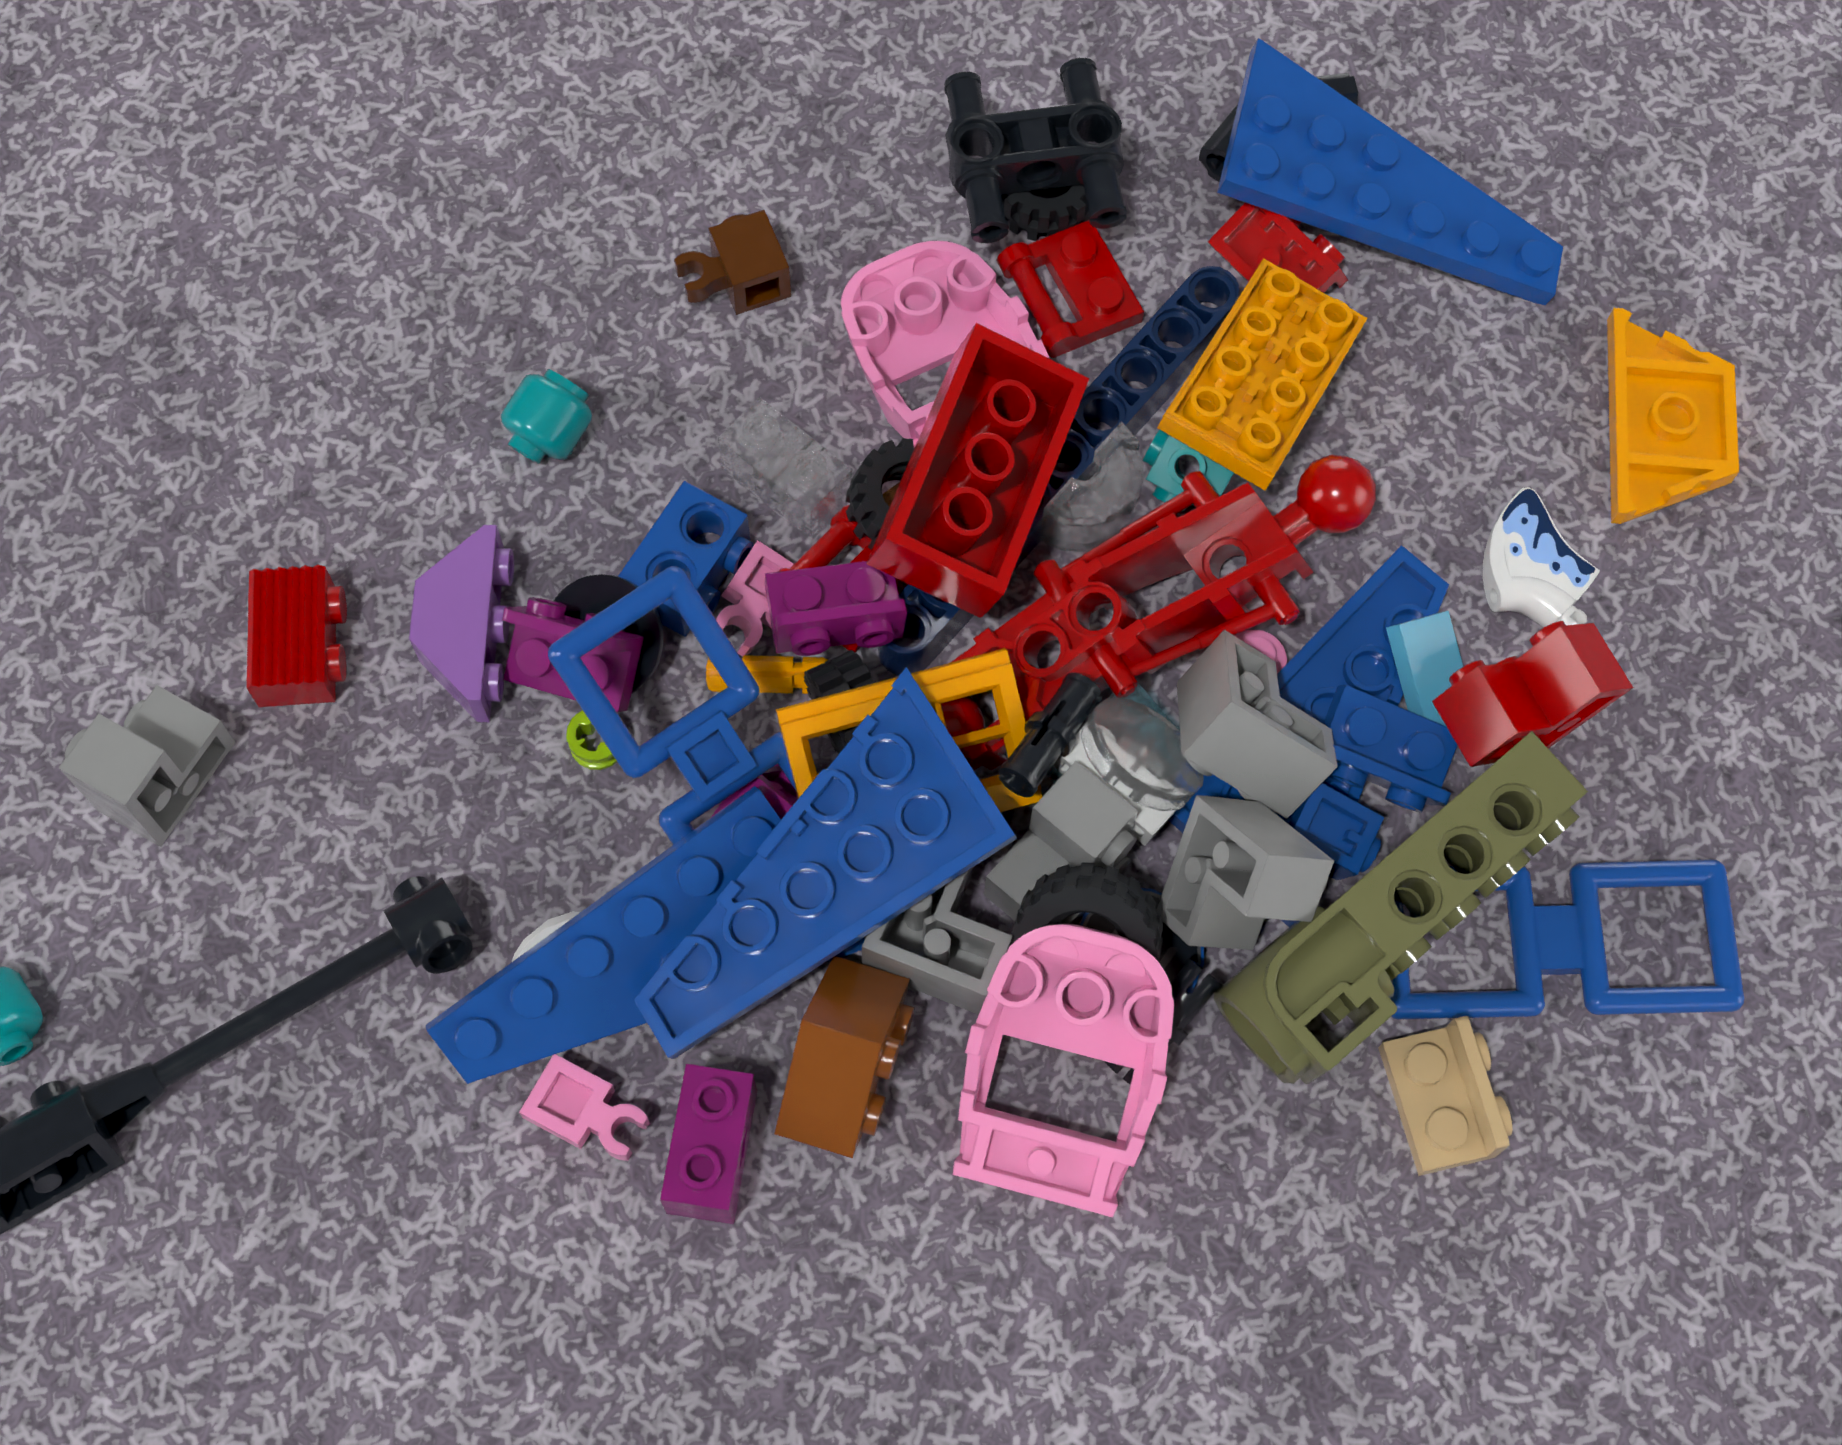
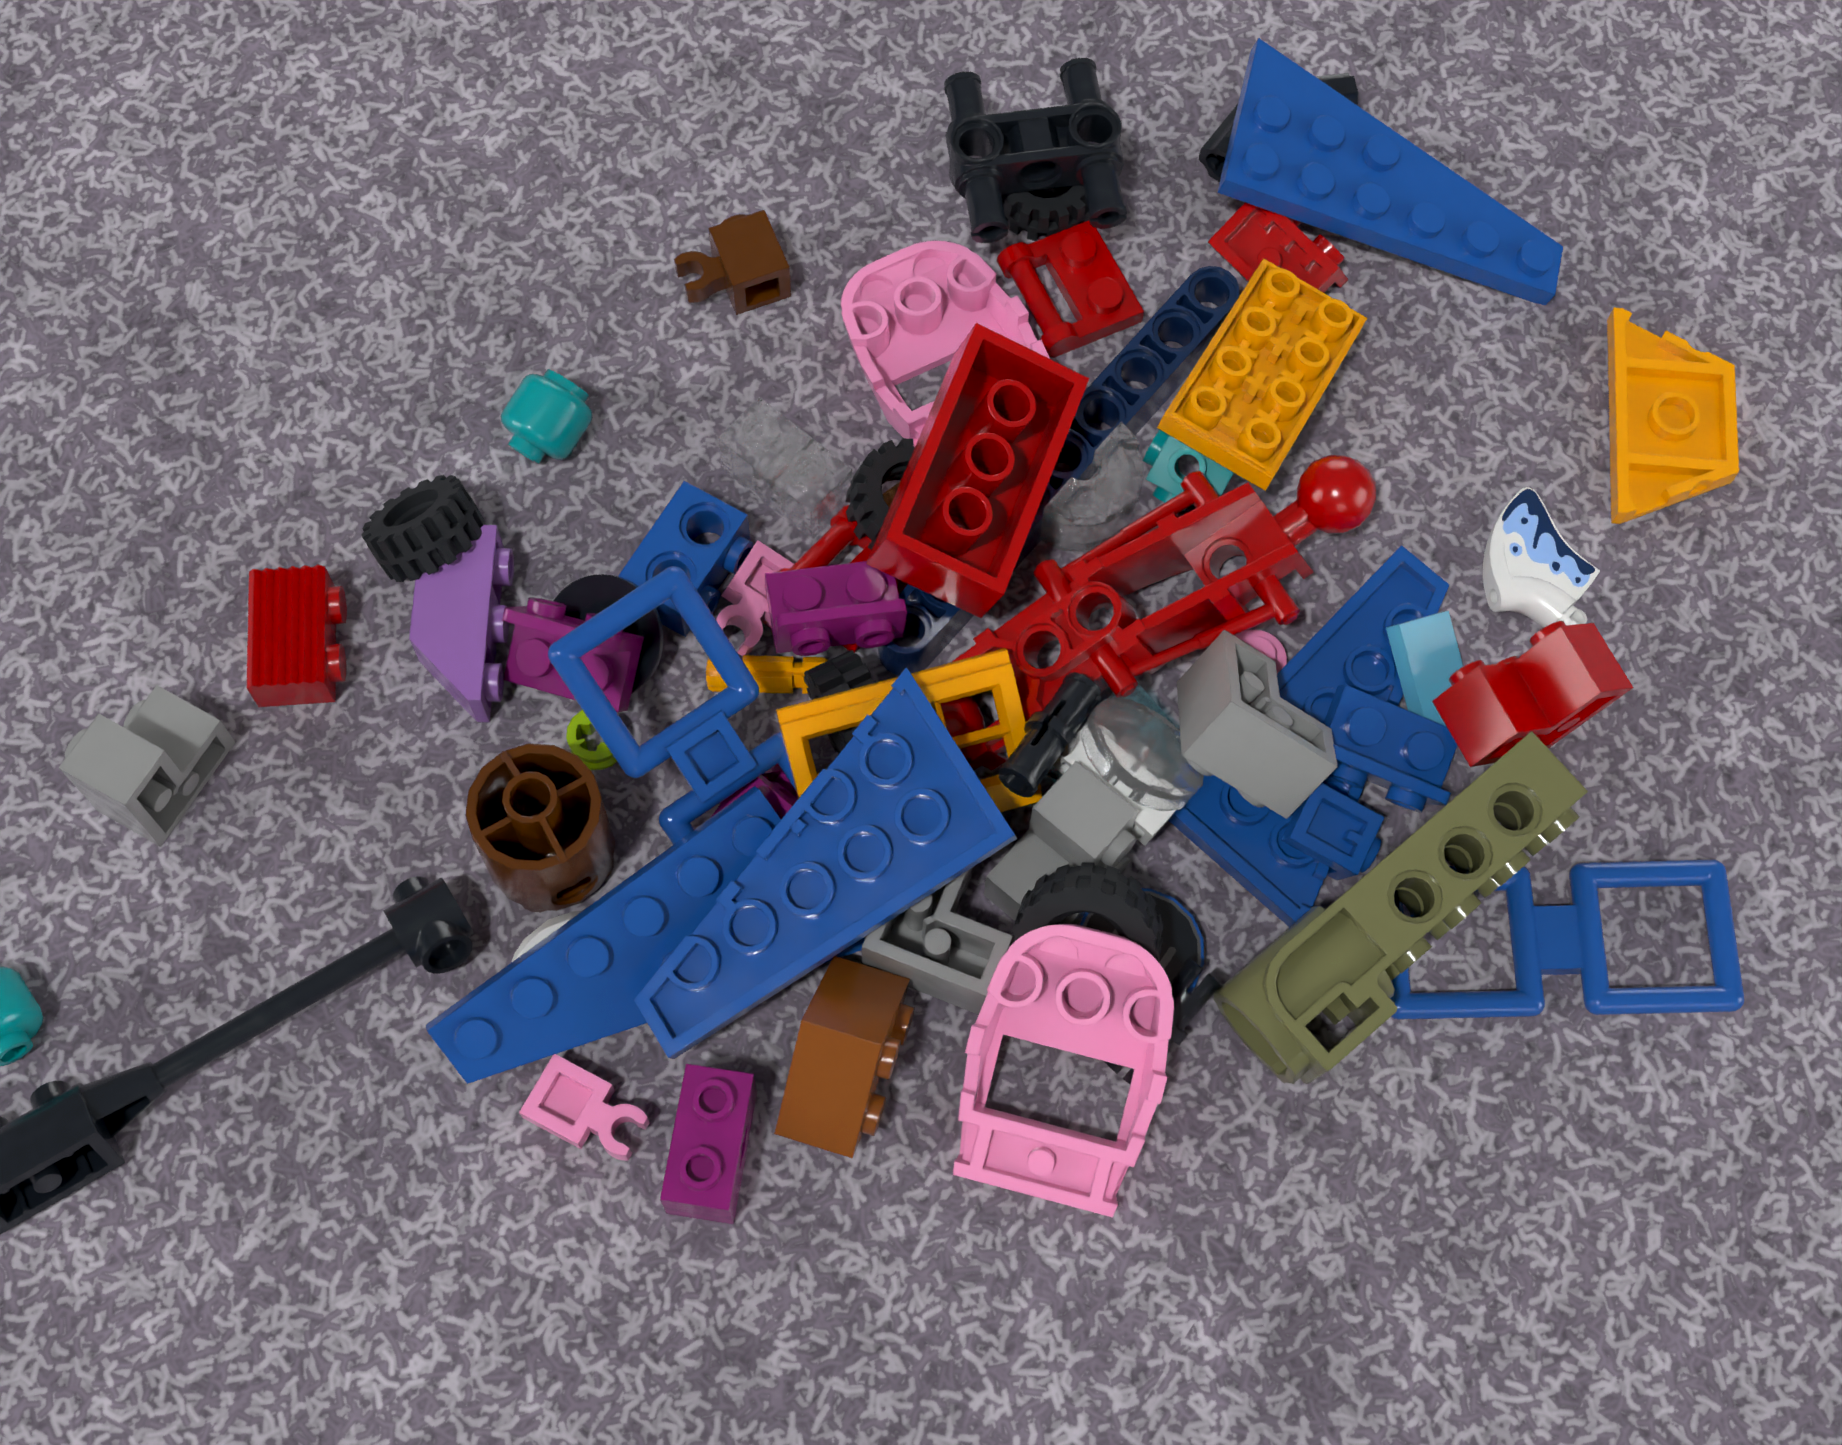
light grey brick [1156,795,1334,950] -> none
tan bracket [1378,1016,1513,1176] -> none
none -> black tyre [362,475,485,582]
none -> reddish brown cylinder [465,743,615,913]

